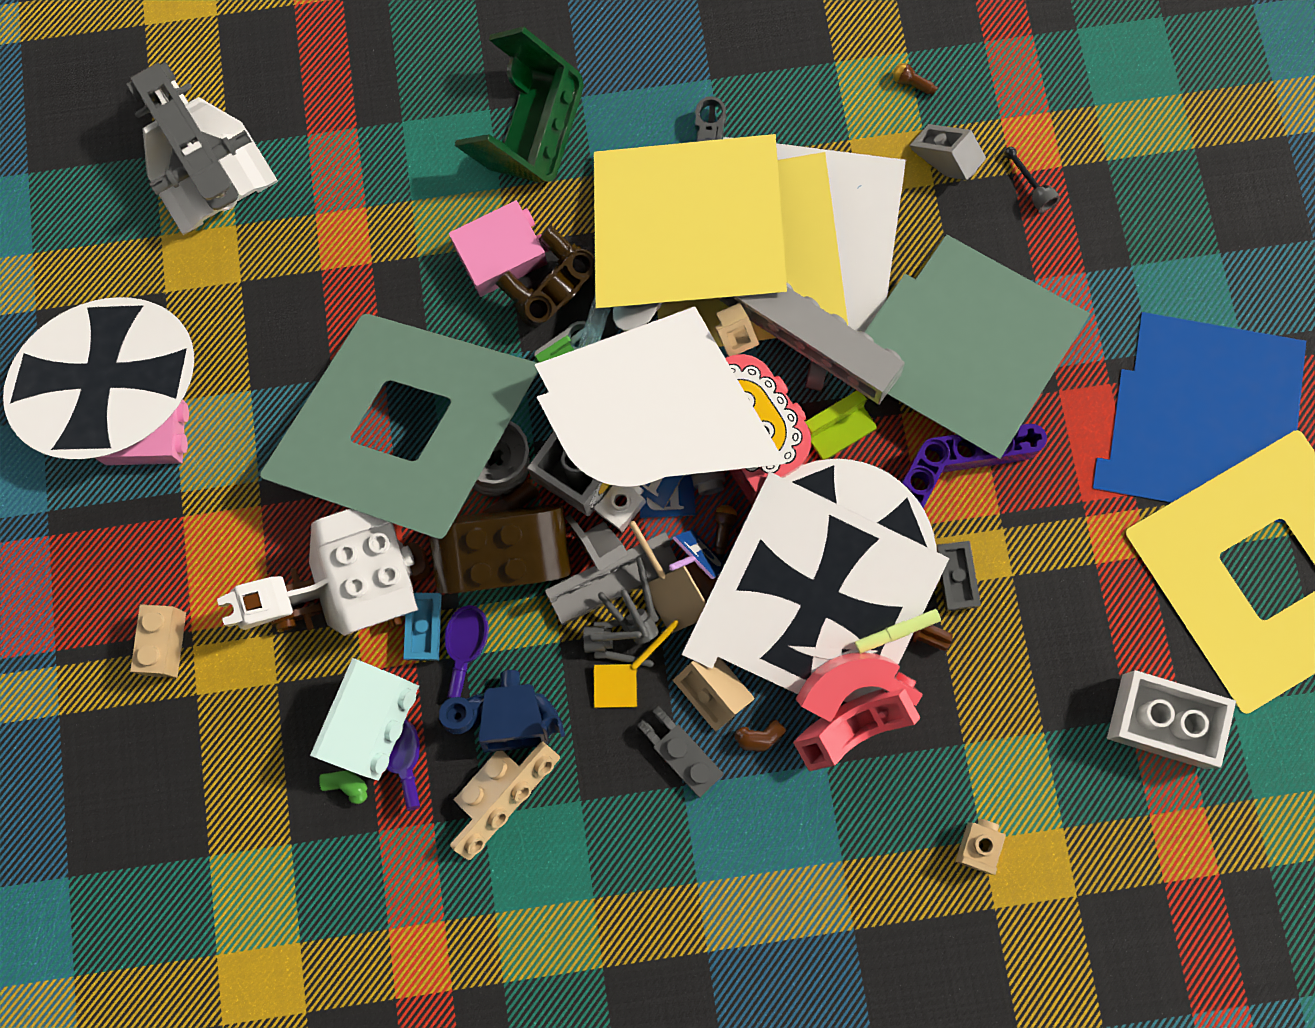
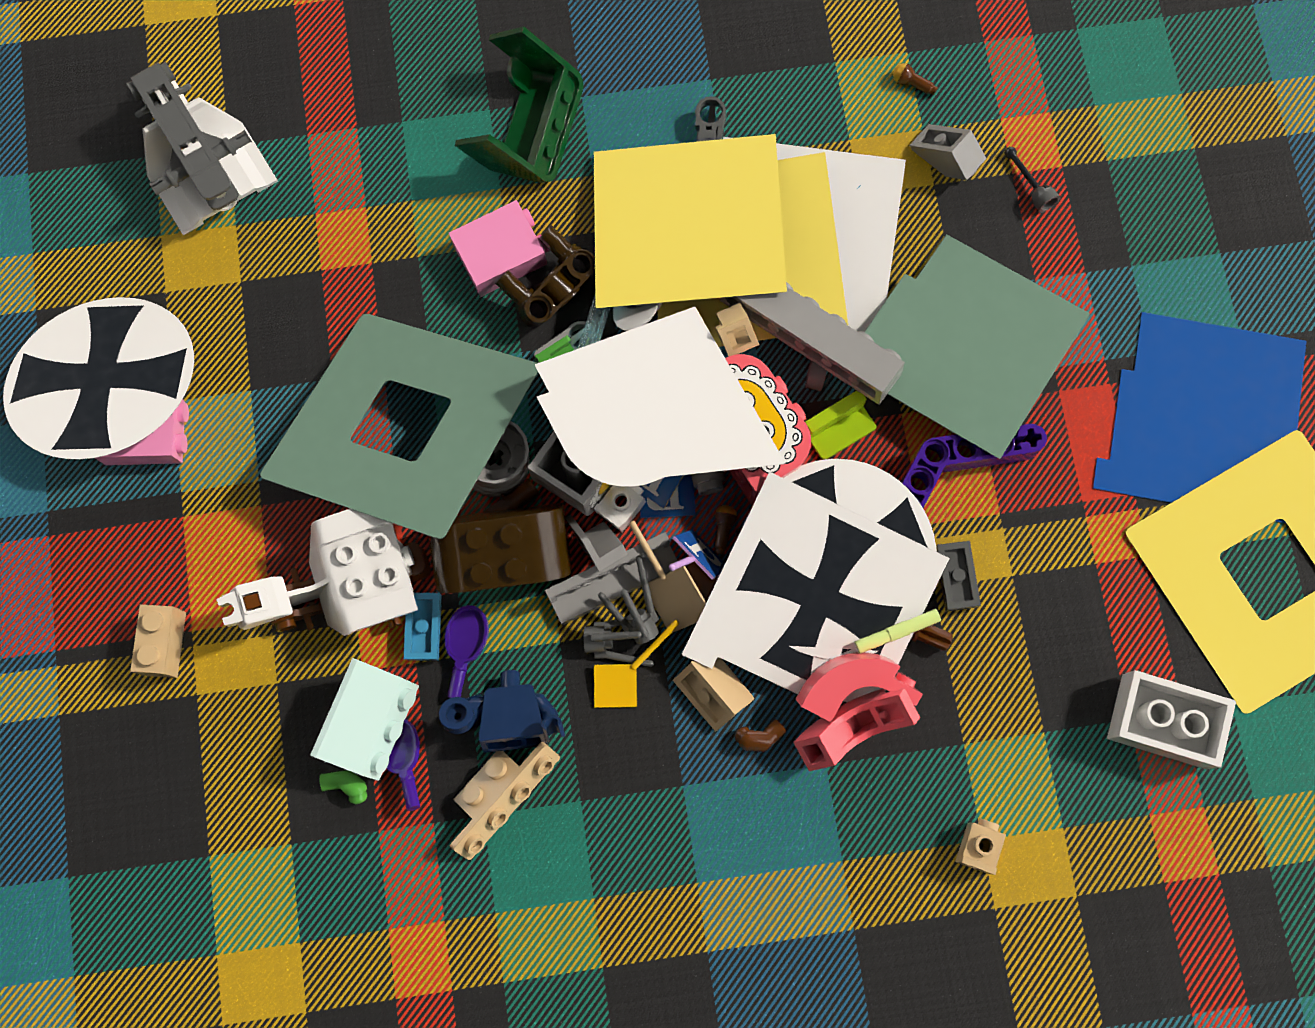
dark grey hinge [637,706,724,798] -> none

